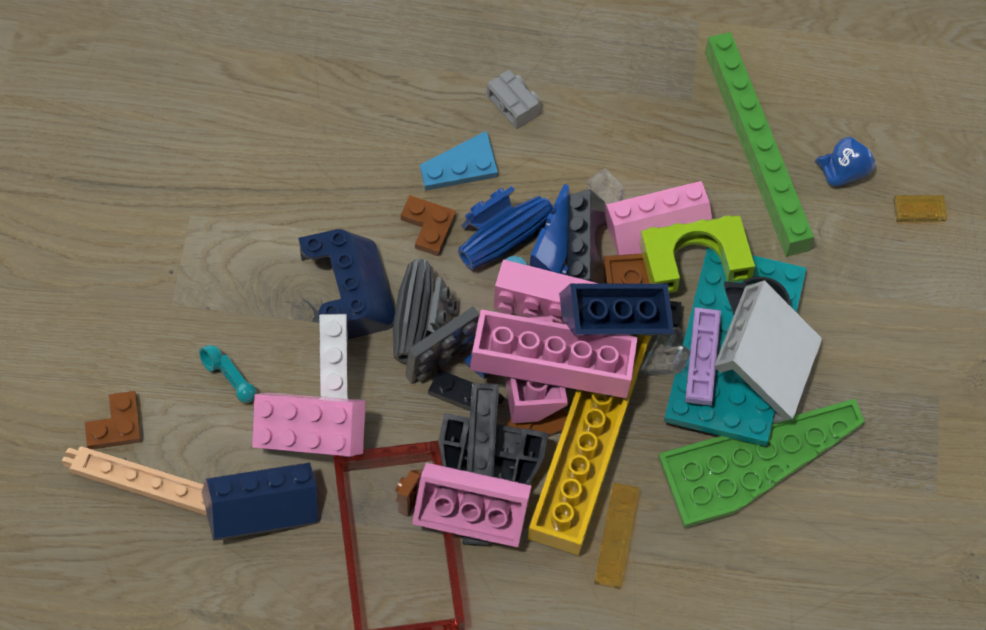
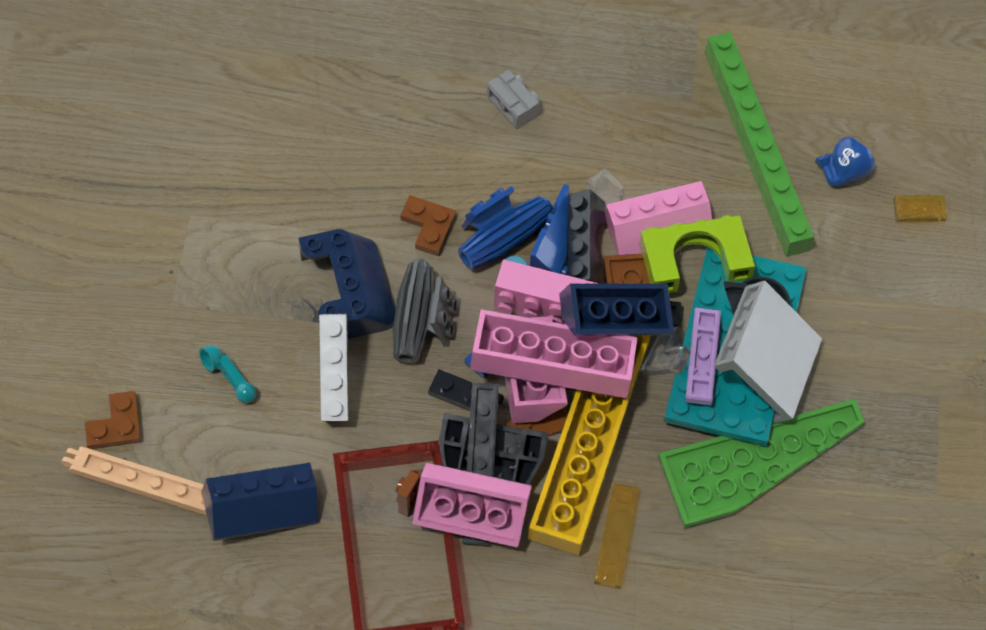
bright pink brick [252,393,366,456] -> none
dark grey plate [405,306,480,384] -> none
dark azure wing [420,131,498,191] -> none

